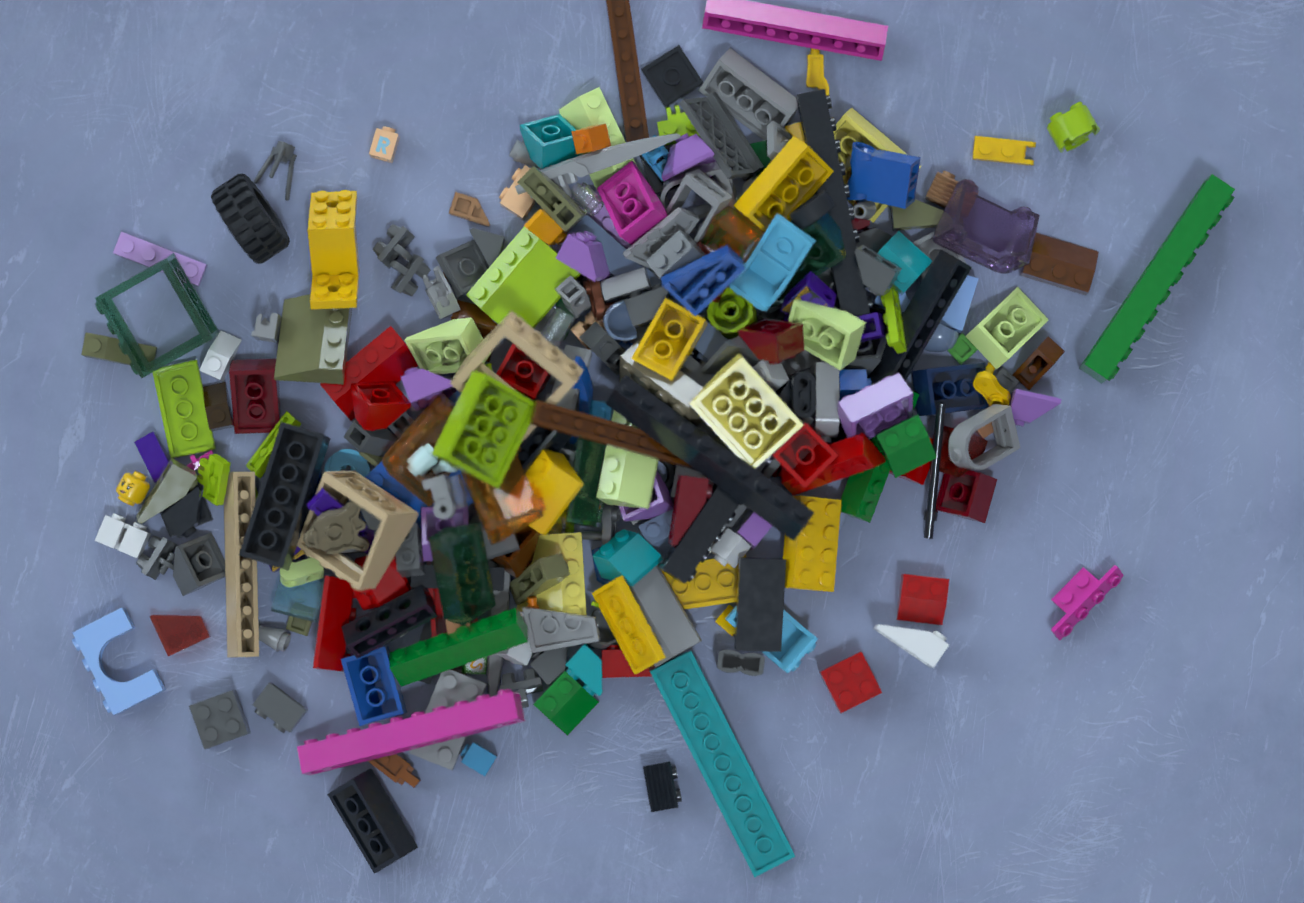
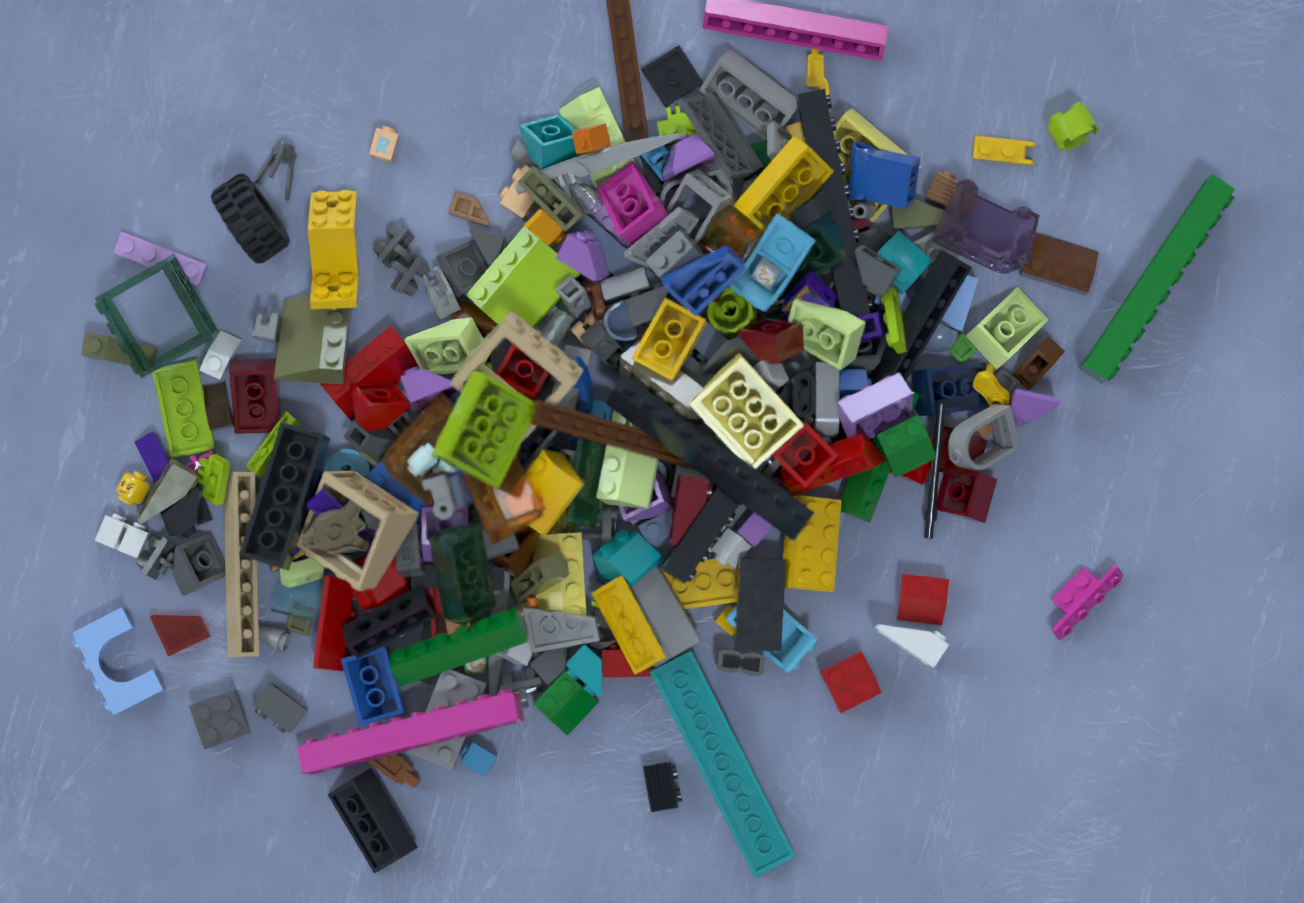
none -> tile [751,257,782,290]

